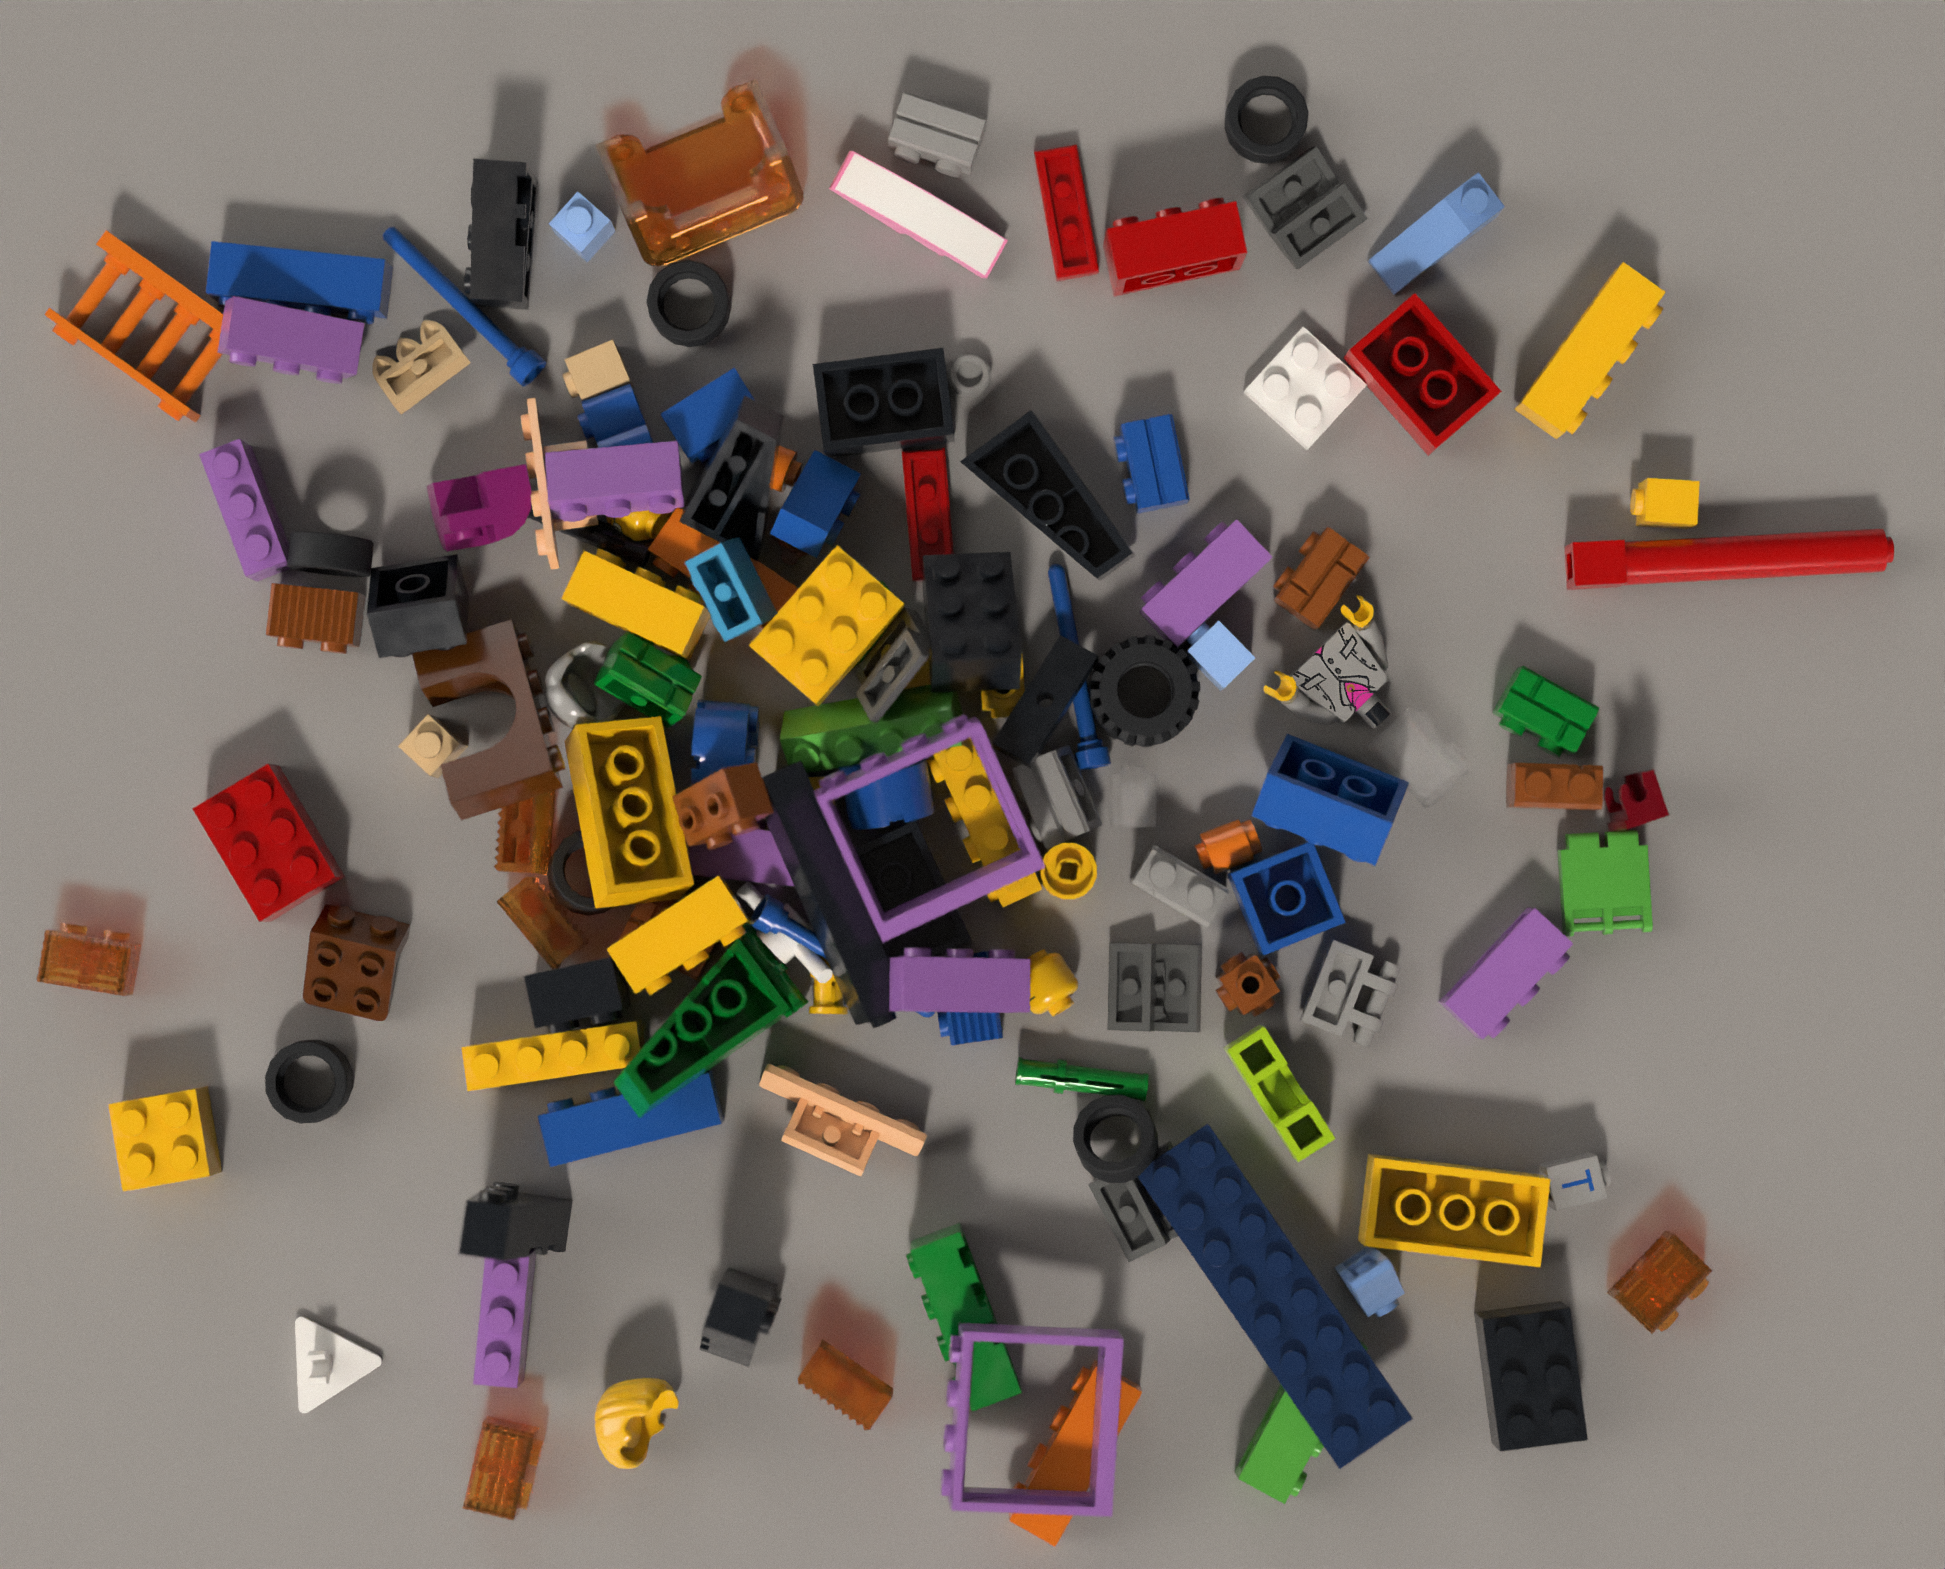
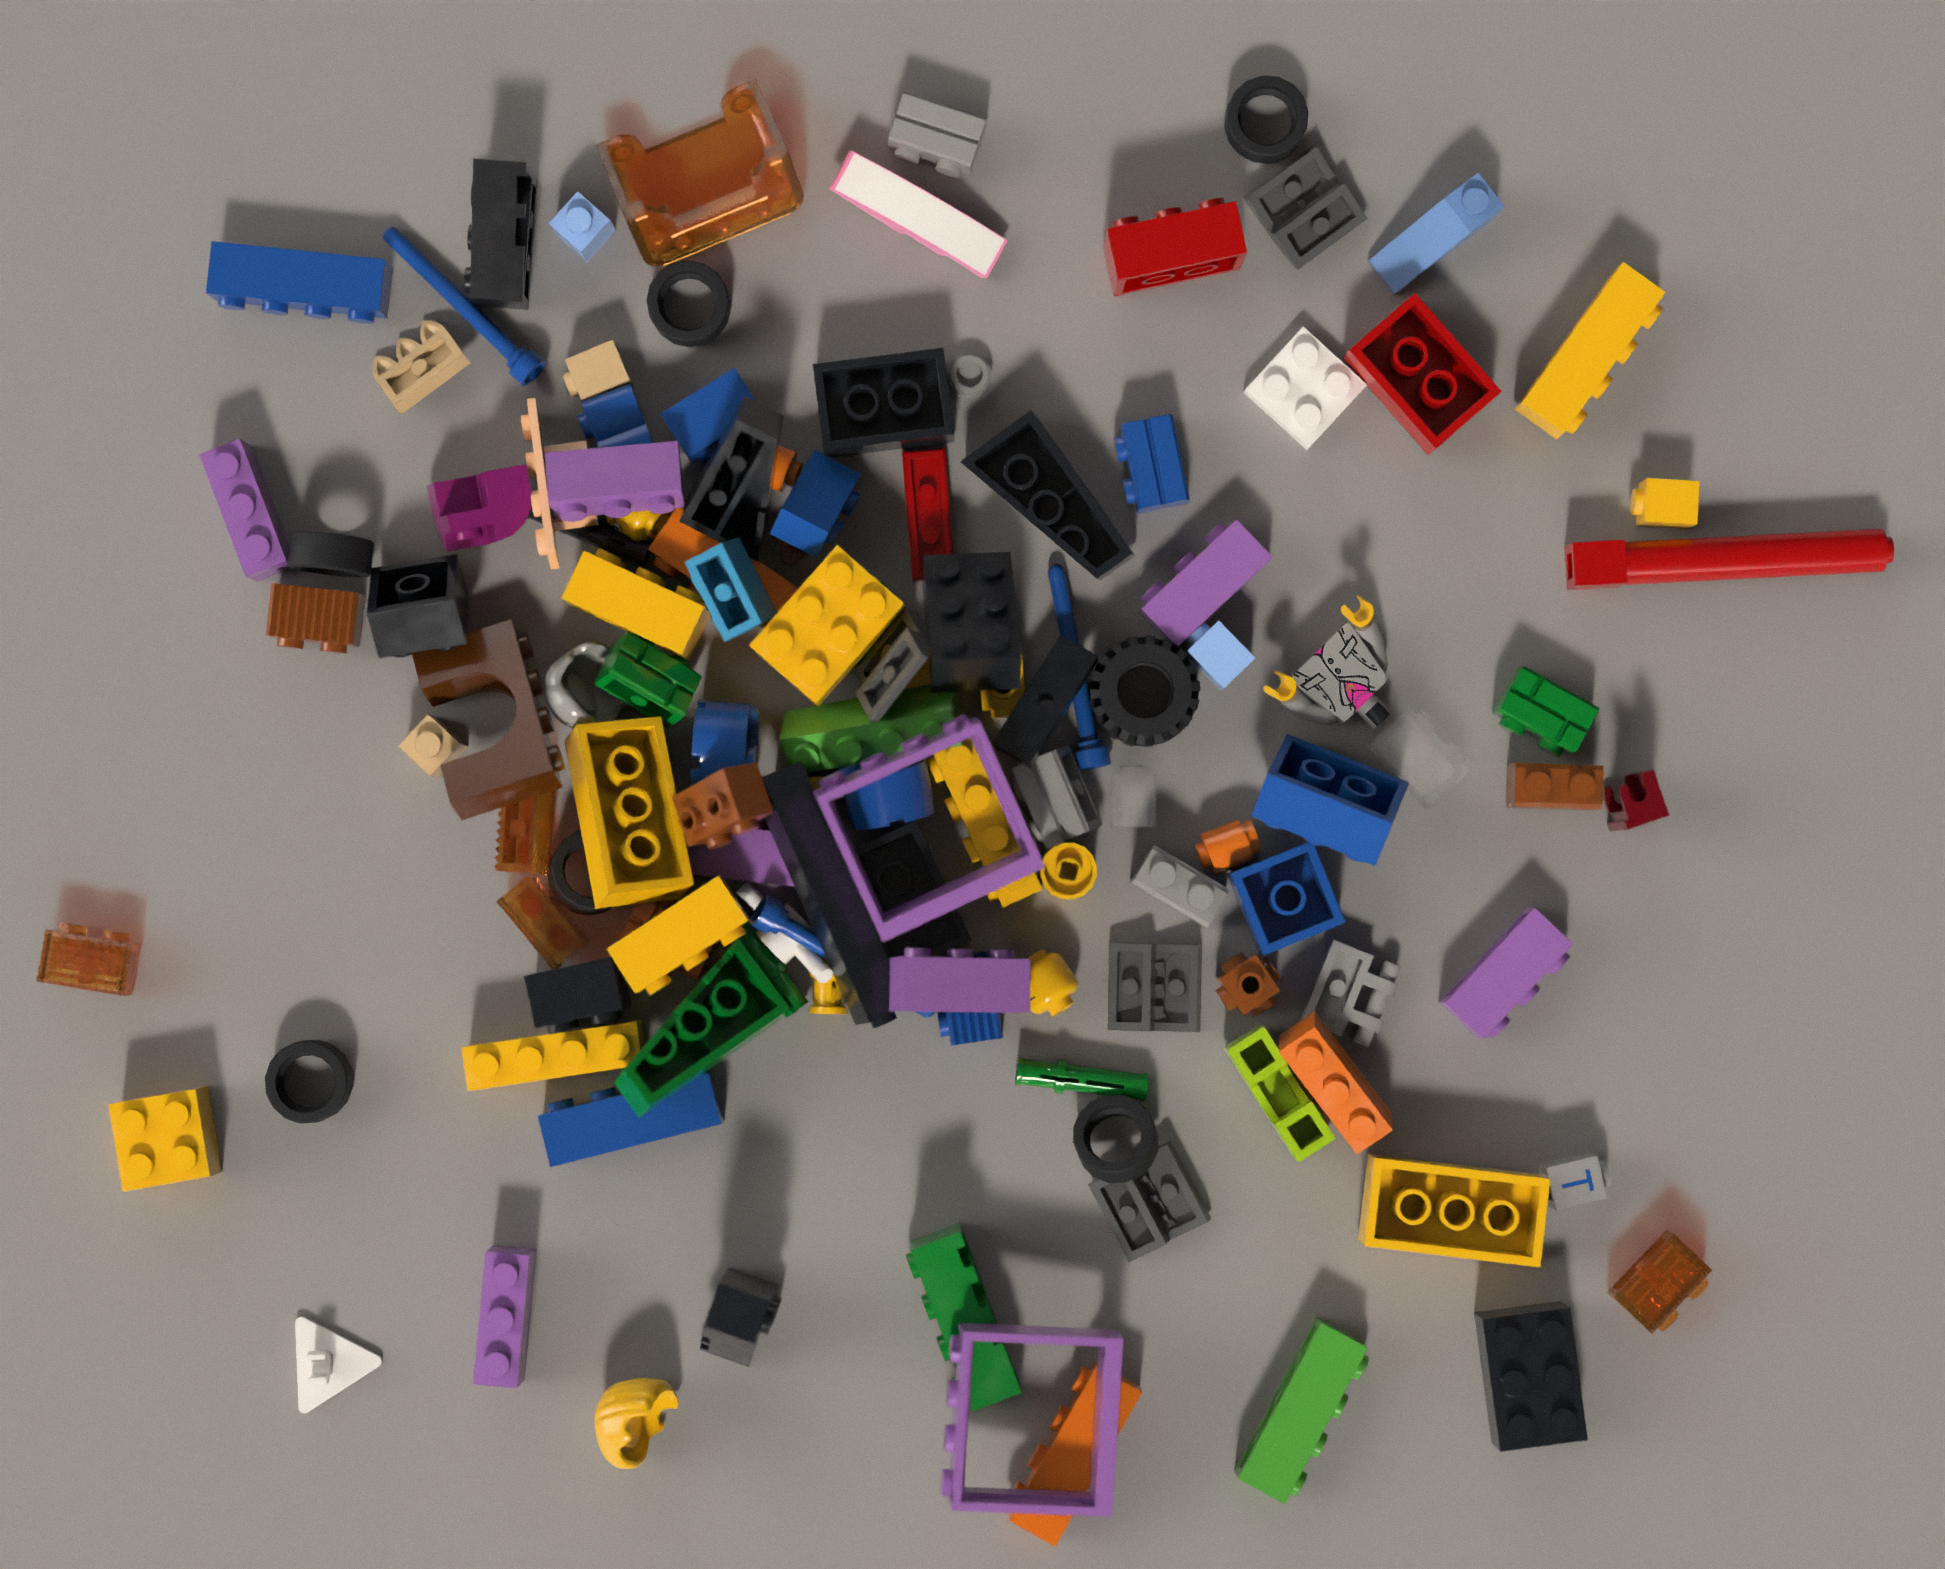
orange fence [44,230,223,422] -> none
red brick [192,763,345,922] -> none
medium lavender brick [217,296,364,384] -> none
reddish brown bracket [303,904,410,1021] -> none
black wedge [459,1182,573,1261] -> none
clear orange brick [463,1416,544,1520] -> none
light nougat bracket [759,1064,927,1177] -> none
clear orange brick [797,1339,894,1430] -> none
red tile [1034,144,1099,281] -> none
dark blue plate [1137,1123,1413,1469] -> none
dark orange brick [1273,527,1370,630] -> none
medium blue slope [1334,1246,1405,1317] -> none
bright green plate [1557,830,1653,937] -> none
none -> orange brick [1279,1011,1393,1154]

